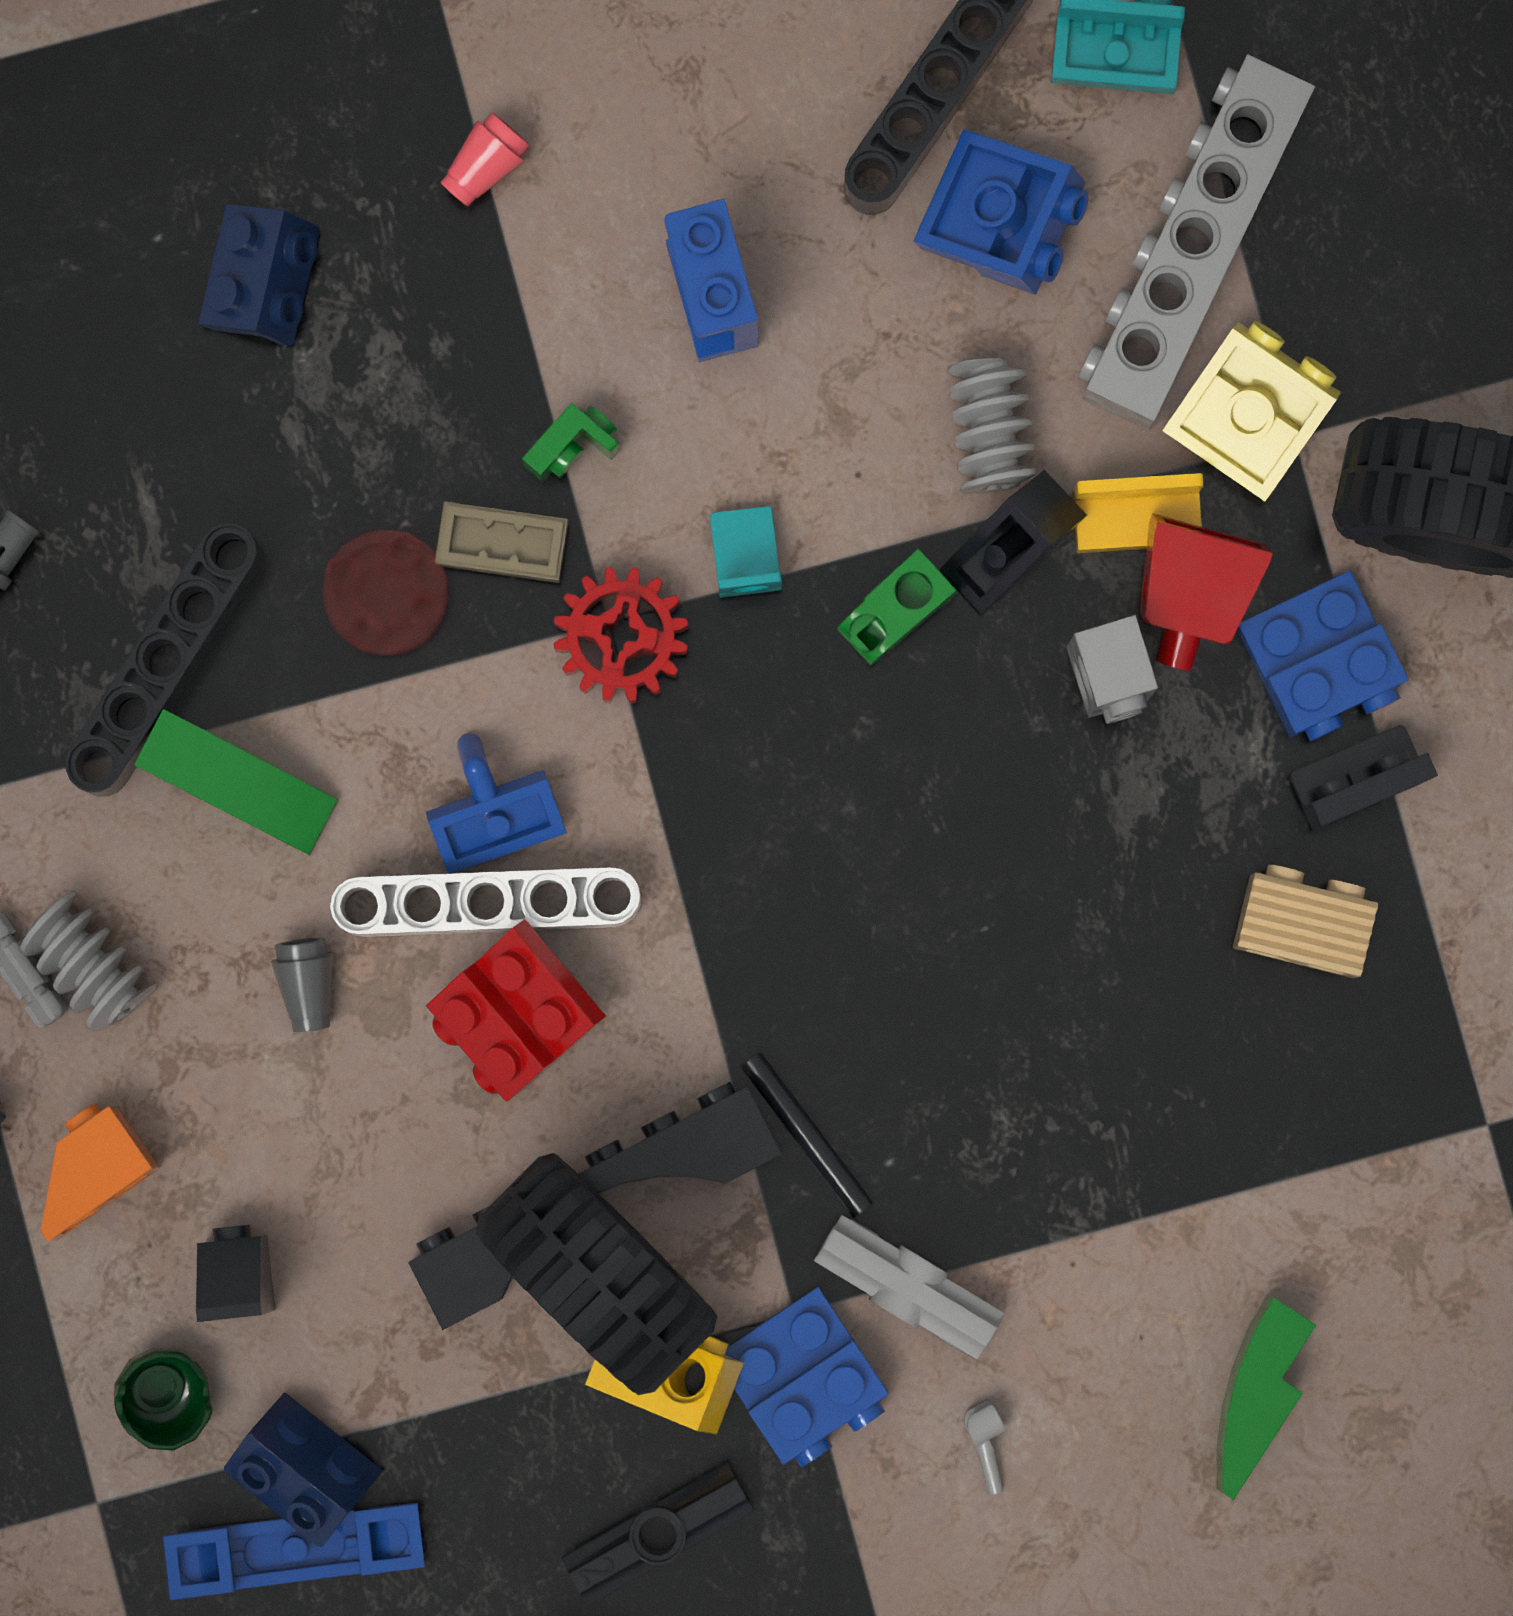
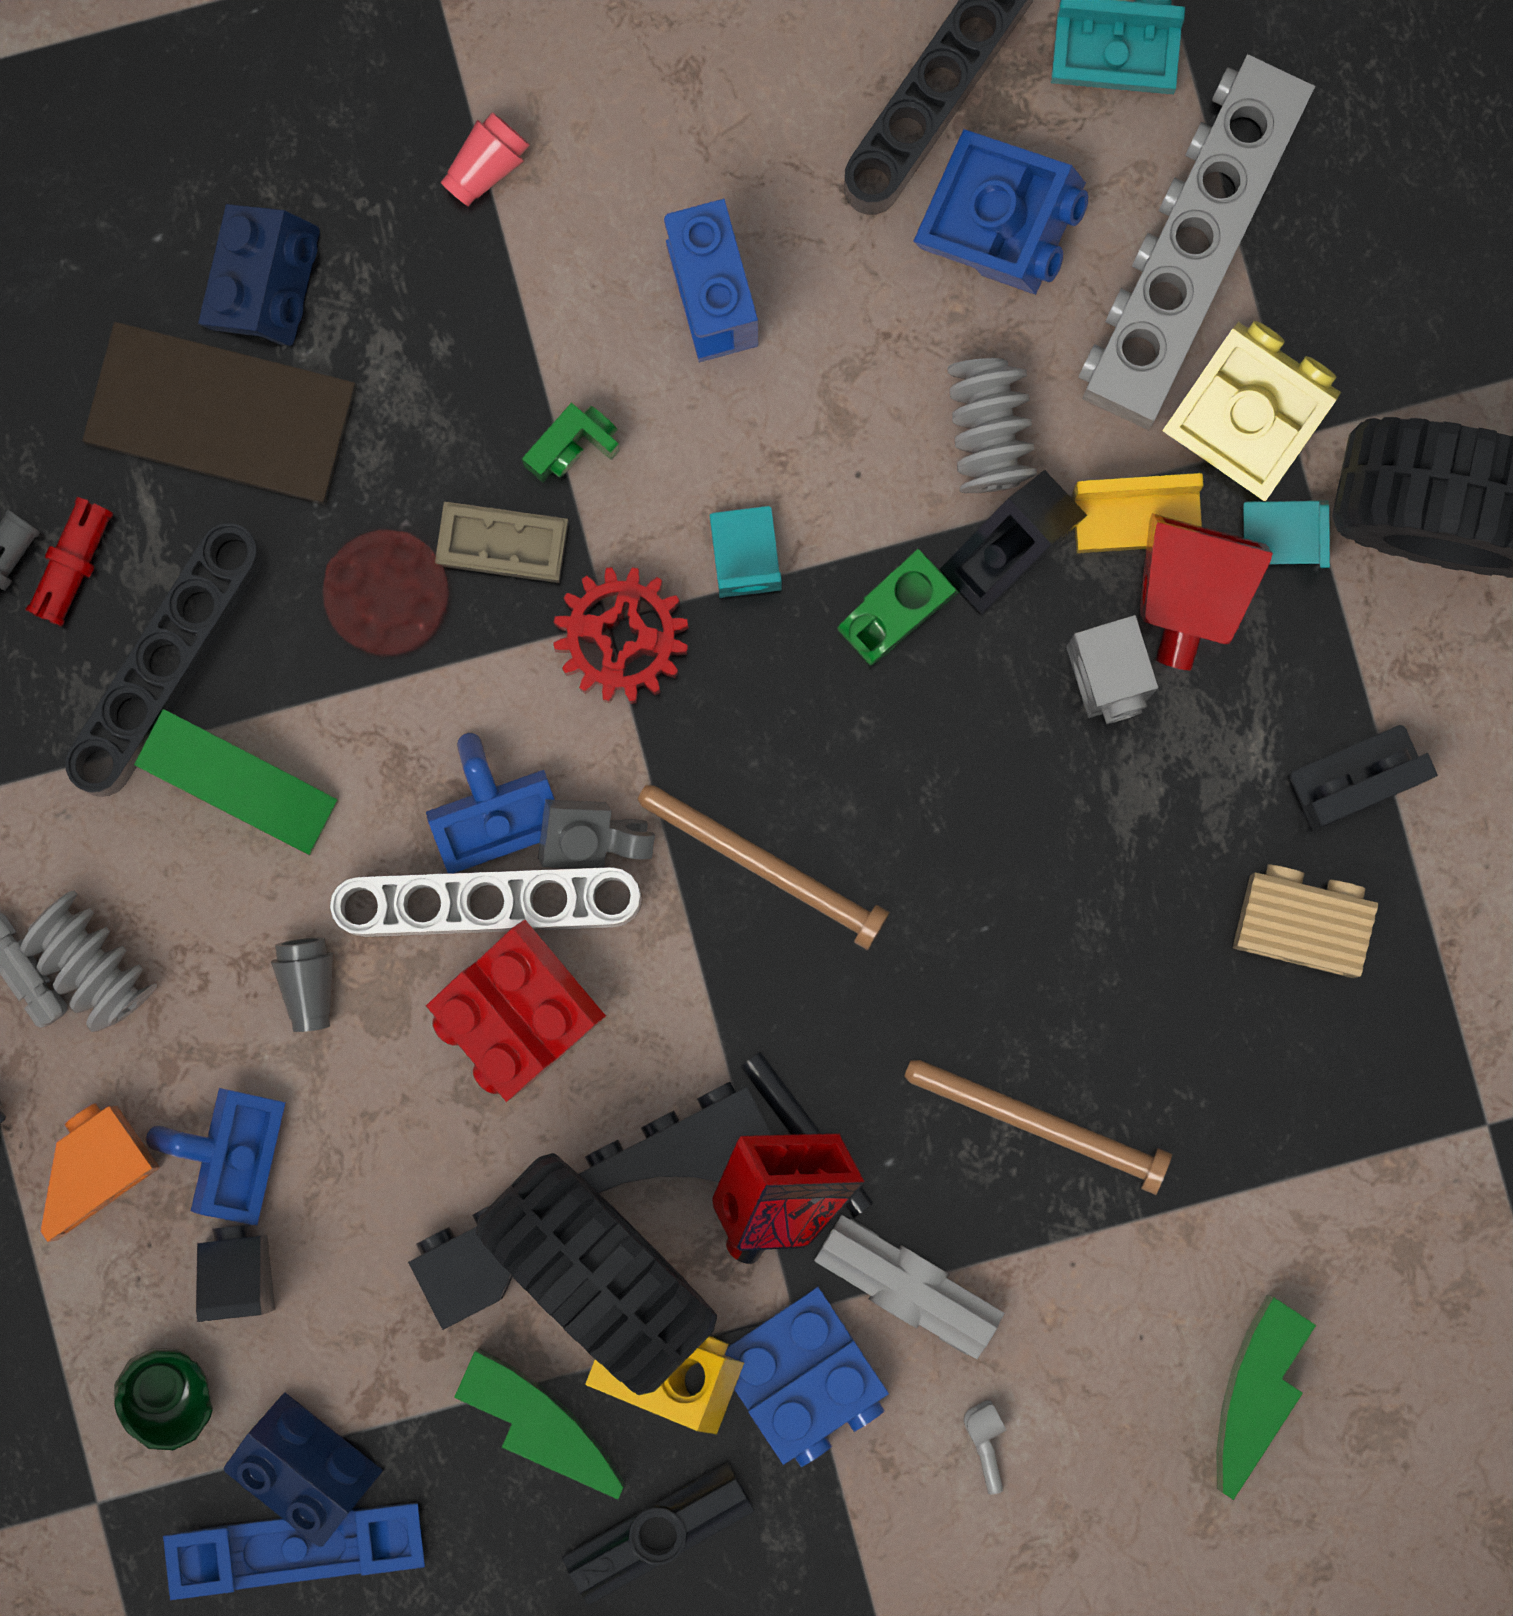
blue plate [1237,570,1409,742] -> none
none -> red pin [25,497,114,627]
none -> dark brown tile [82,322,357,505]
none -> blue plate [146,1088,286,1226]
none -> green slope [454,1348,625,1499]
none -> dark grey plate [538,799,655,869]
none -> medium nougat bar [637,785,890,950]
none -> red torso [712,1134,865,1264]
none -> medium nougat bar [904,1060,1173,1195]
none -> teal bracket [1244,500,1330,568]

